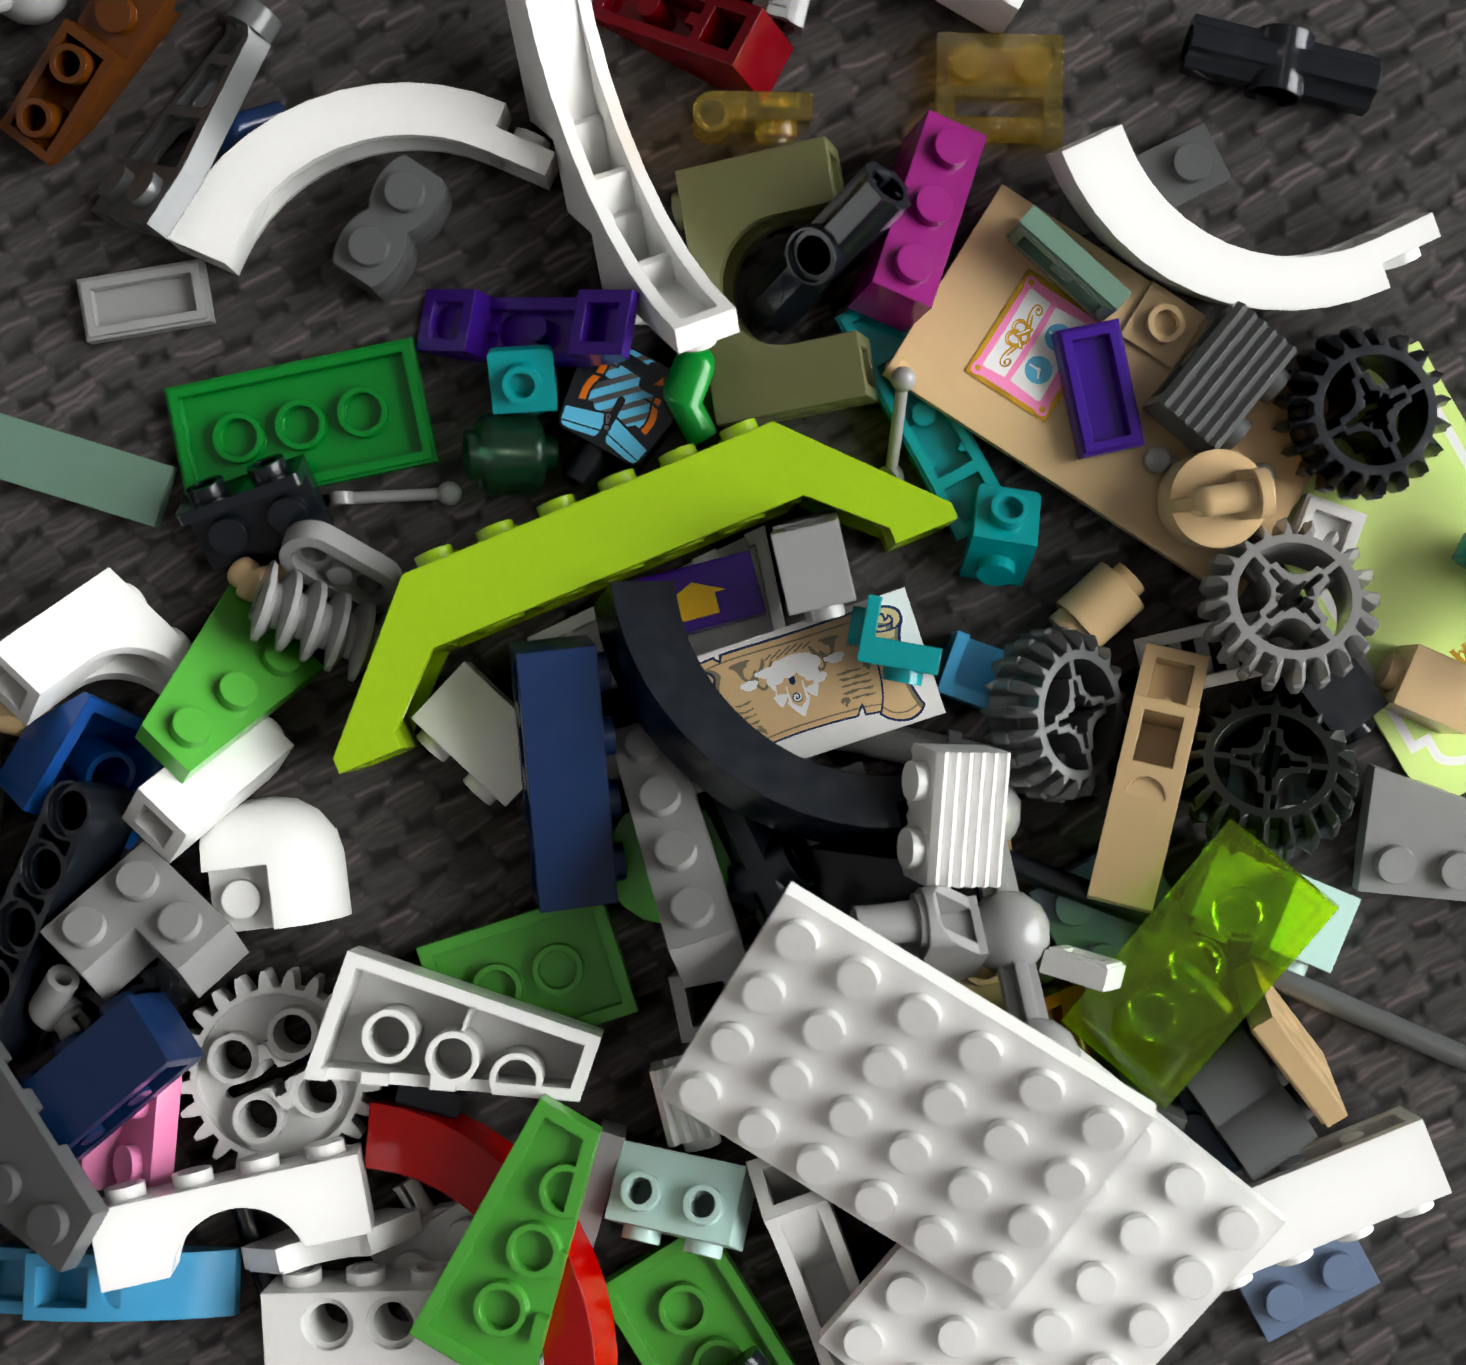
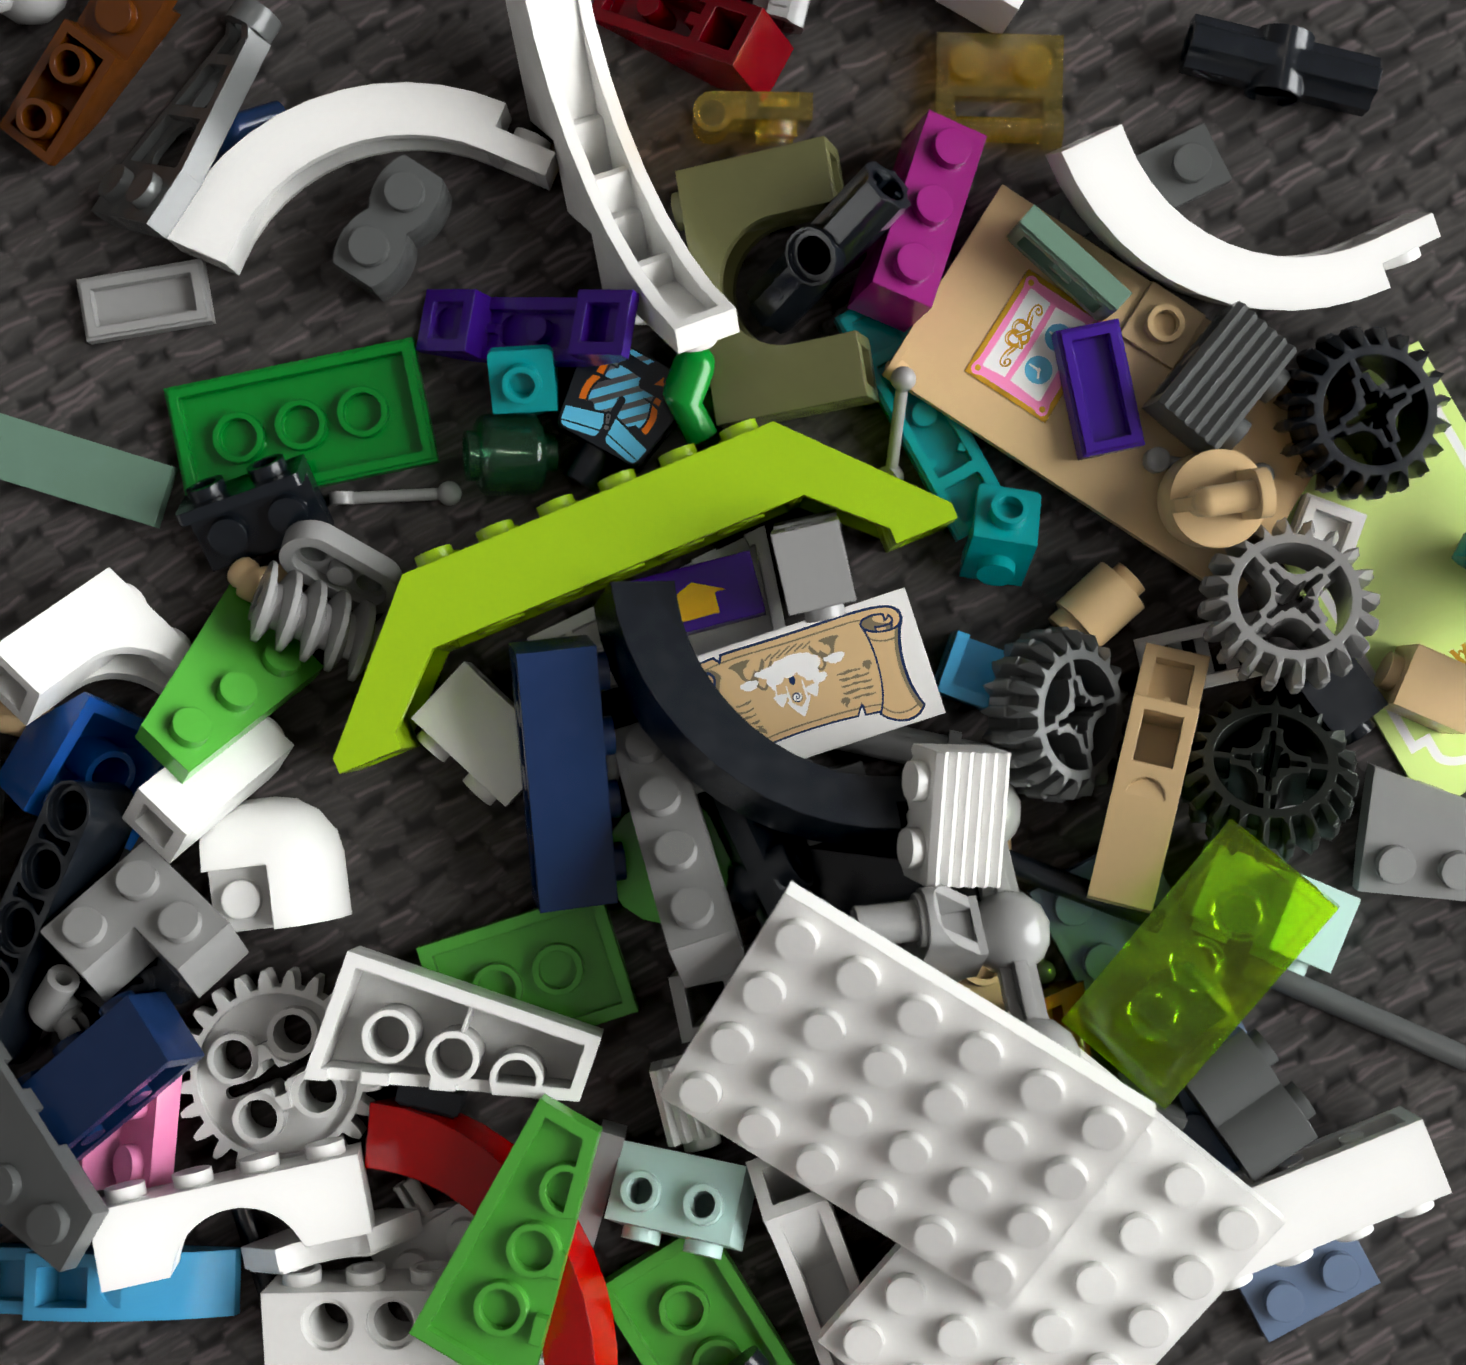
teal bracket [846,594,942,686] -> none
white tile [1039,944,1126,992] -> none
tan tile [1233,959,1348,1127] -> none

